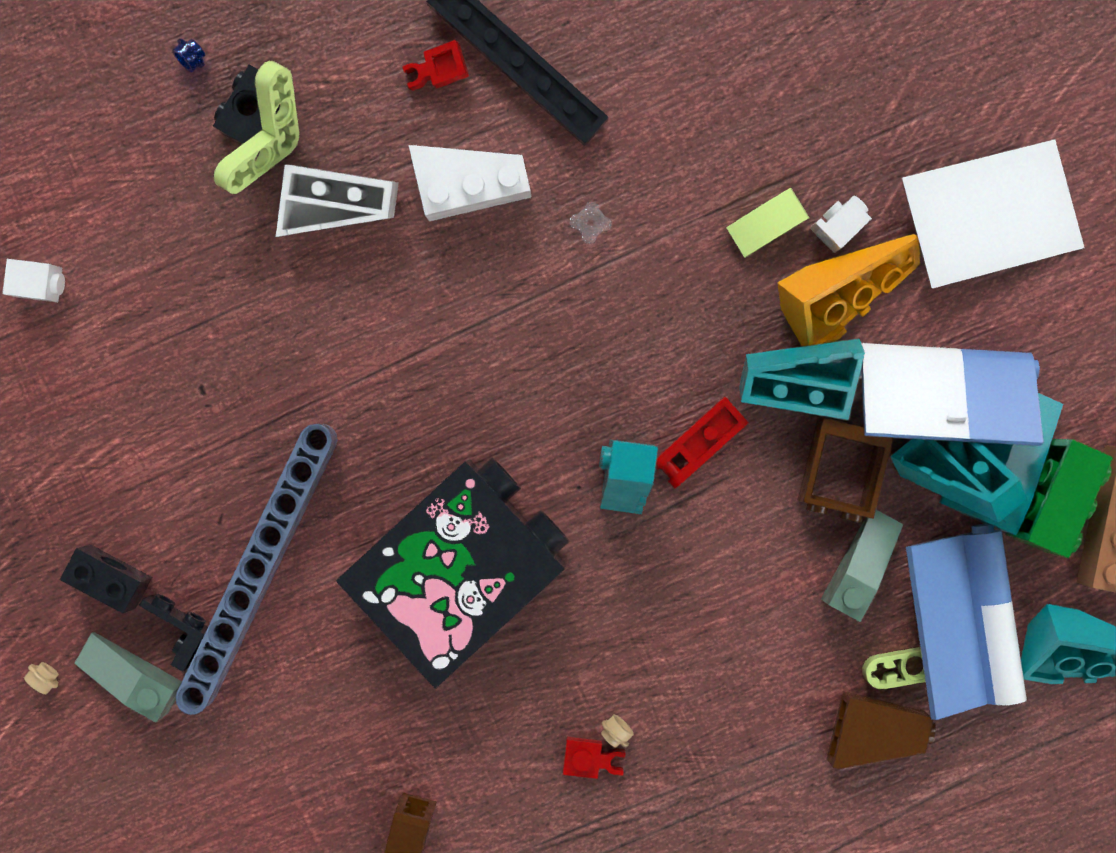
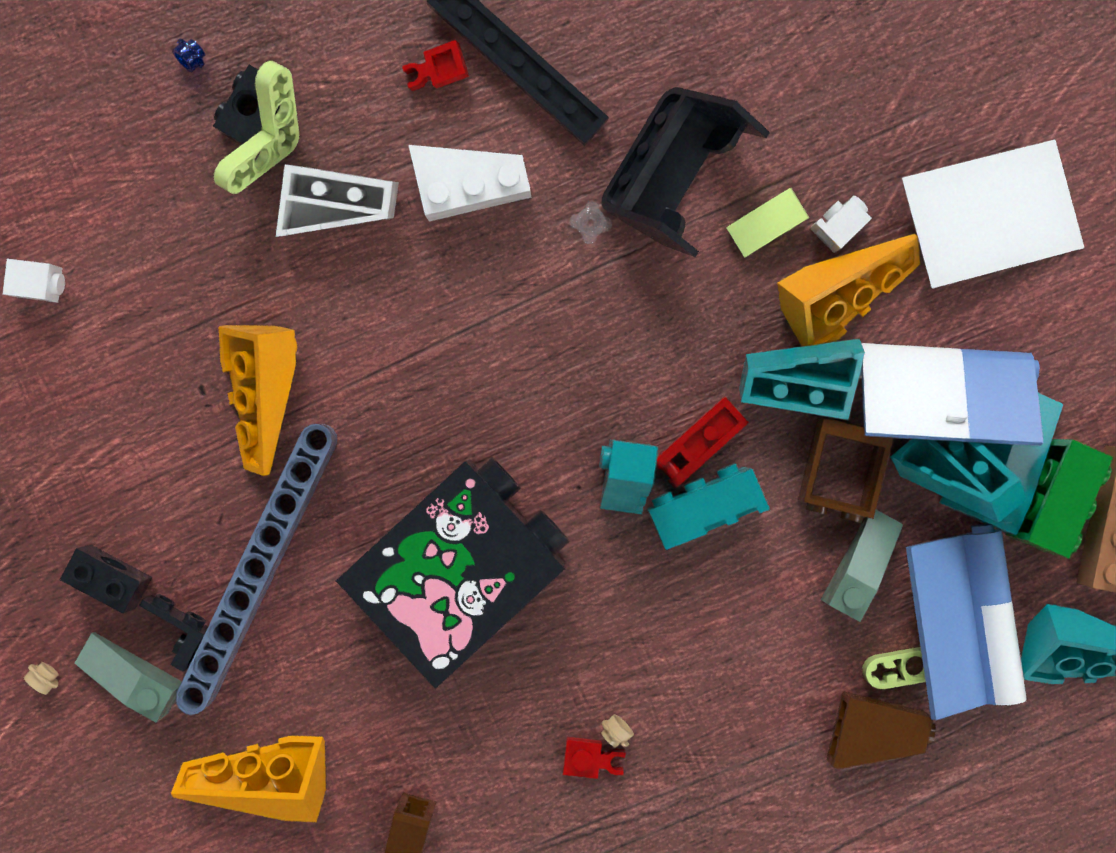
none -> light orange wedge [171,736,326,822]
none -> light orange wedge [219,325,297,476]
none -> black windscreen [601,87,770,258]
none -> teal wedge [647,463,770,550]

